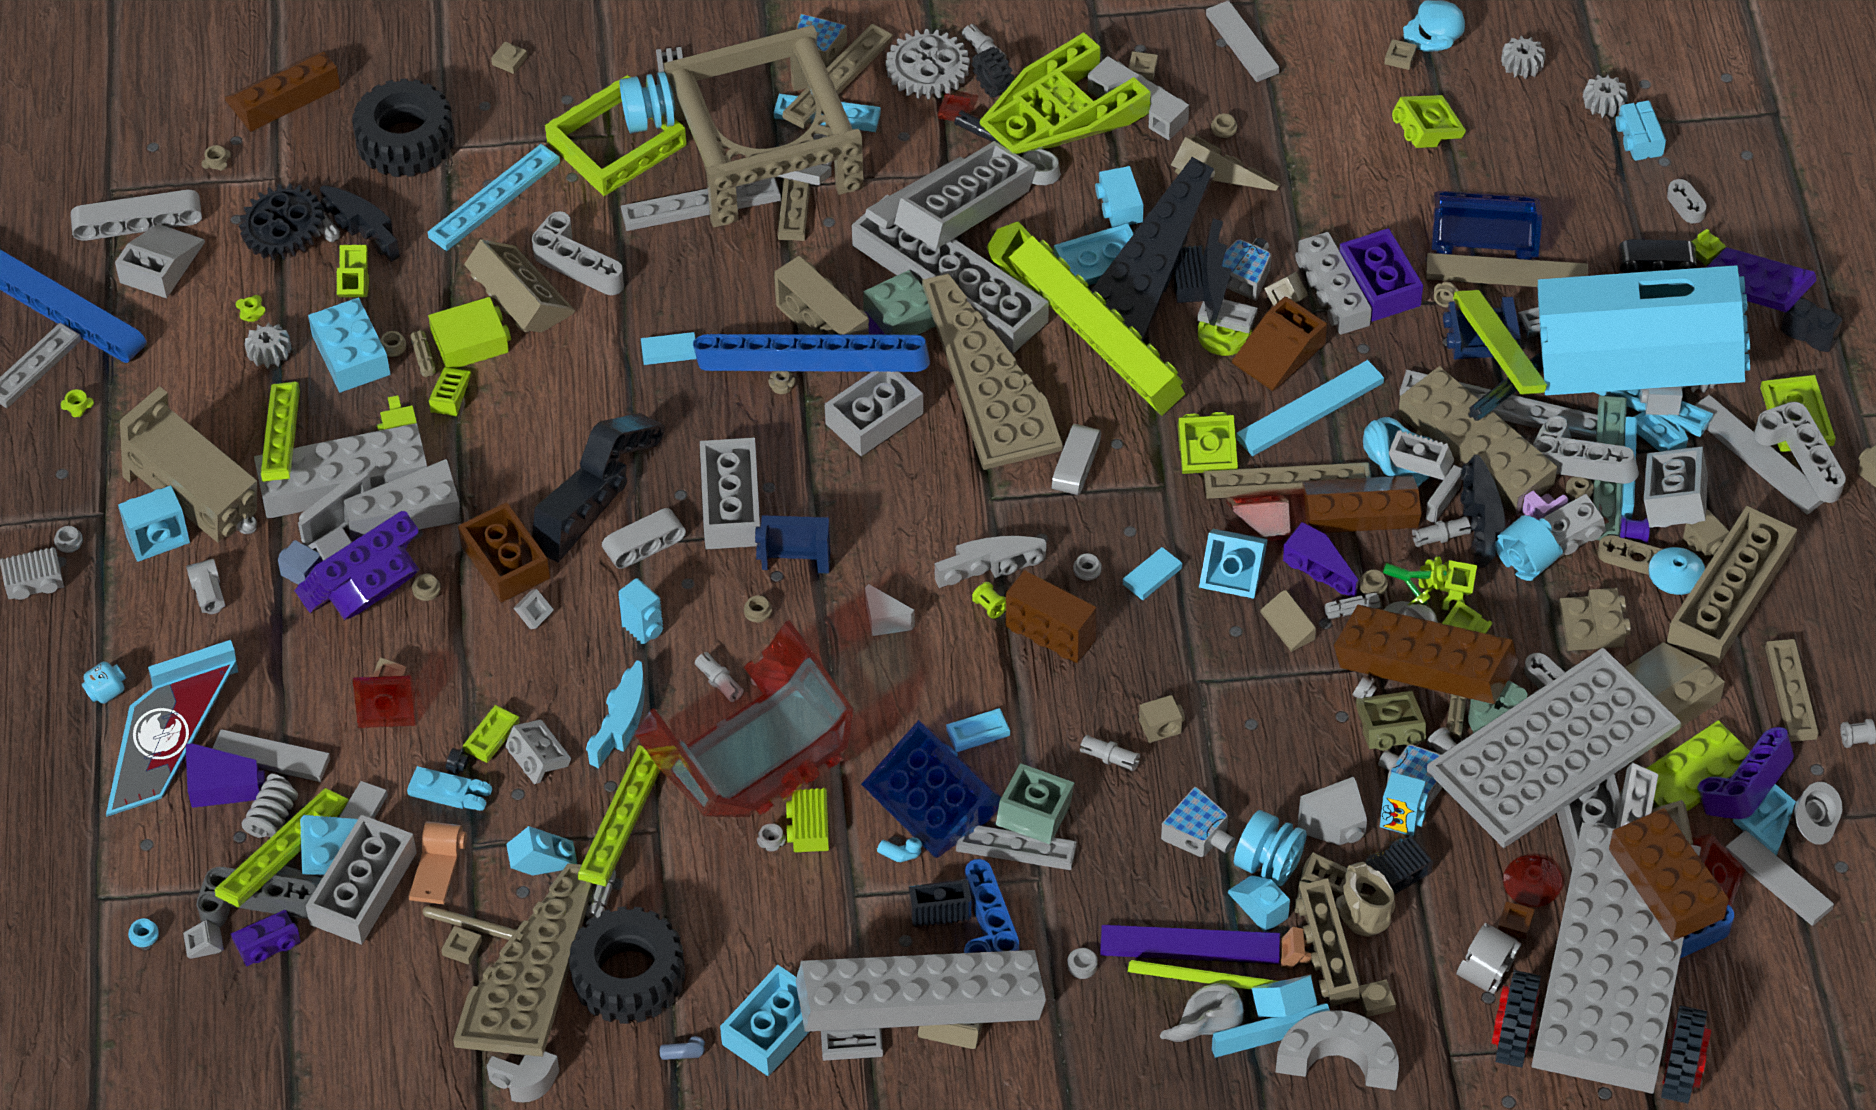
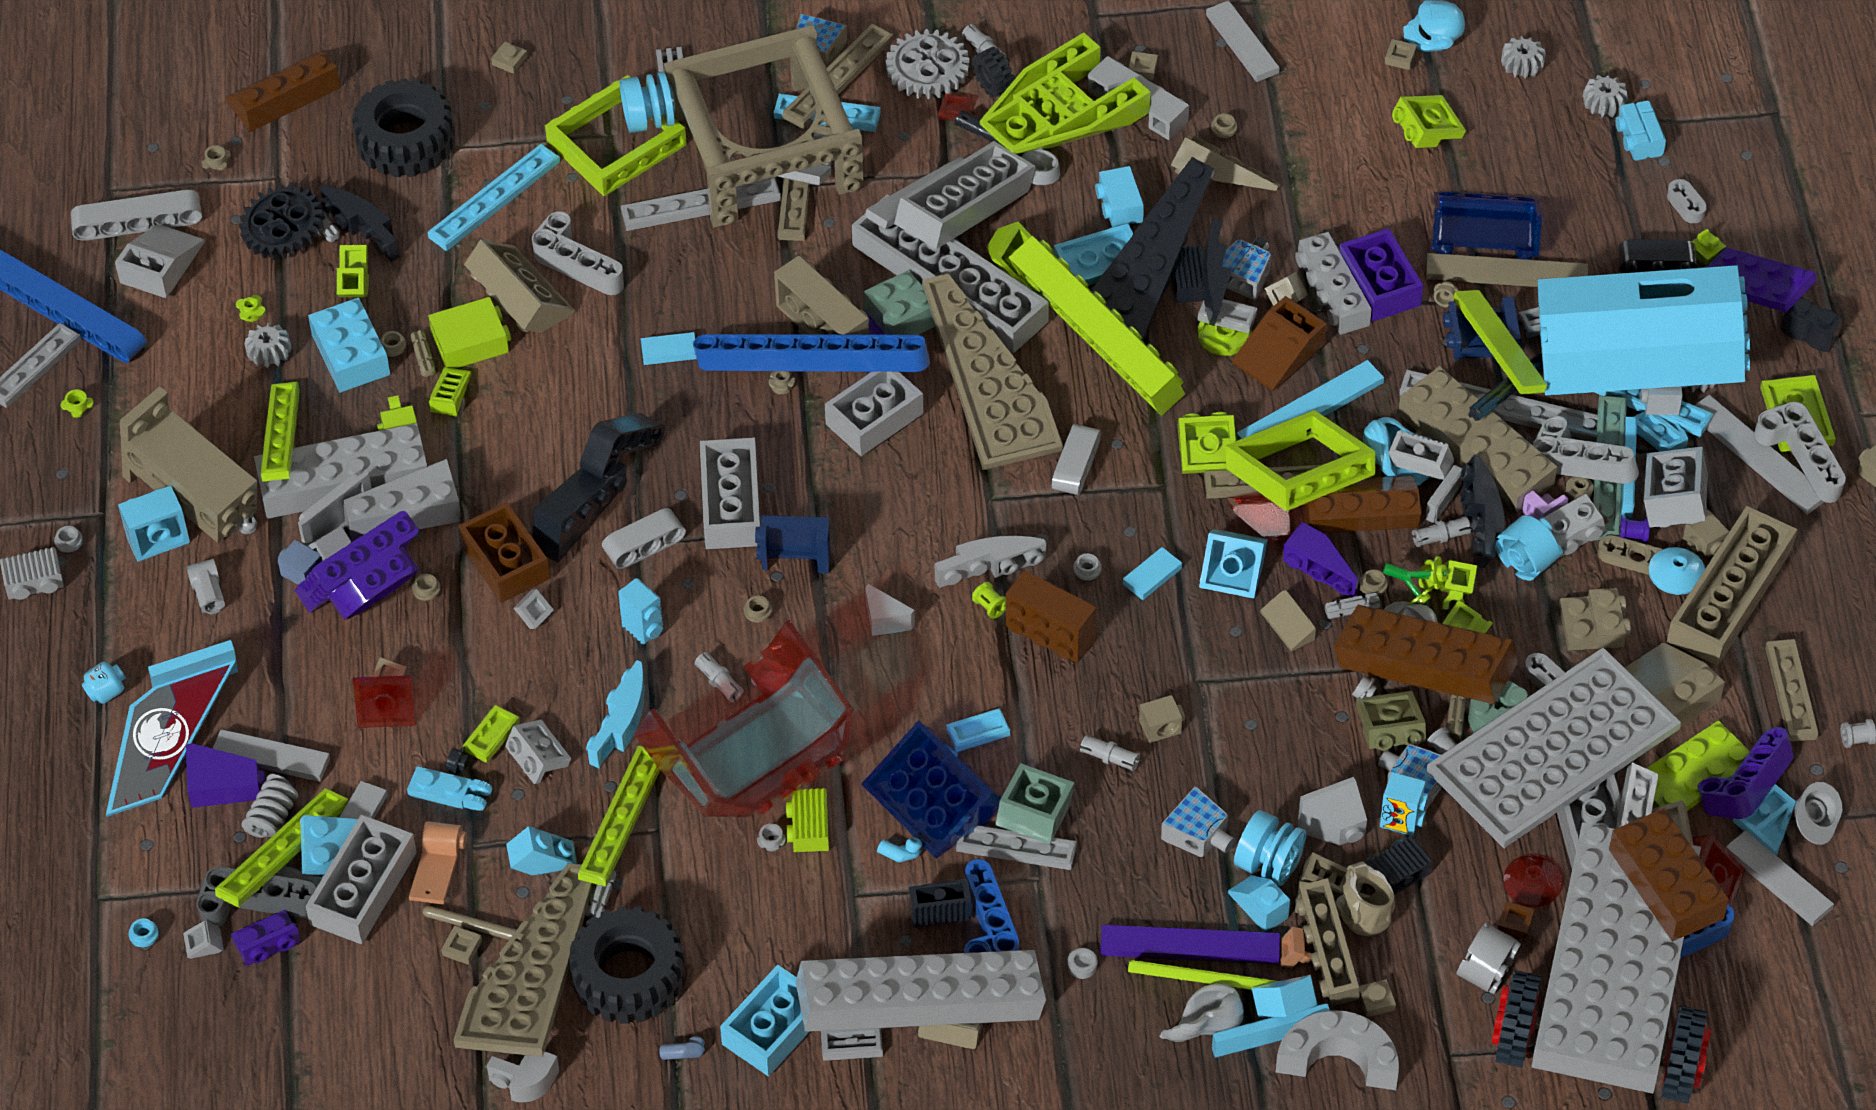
none -> lime window [1226,410,1375,511]

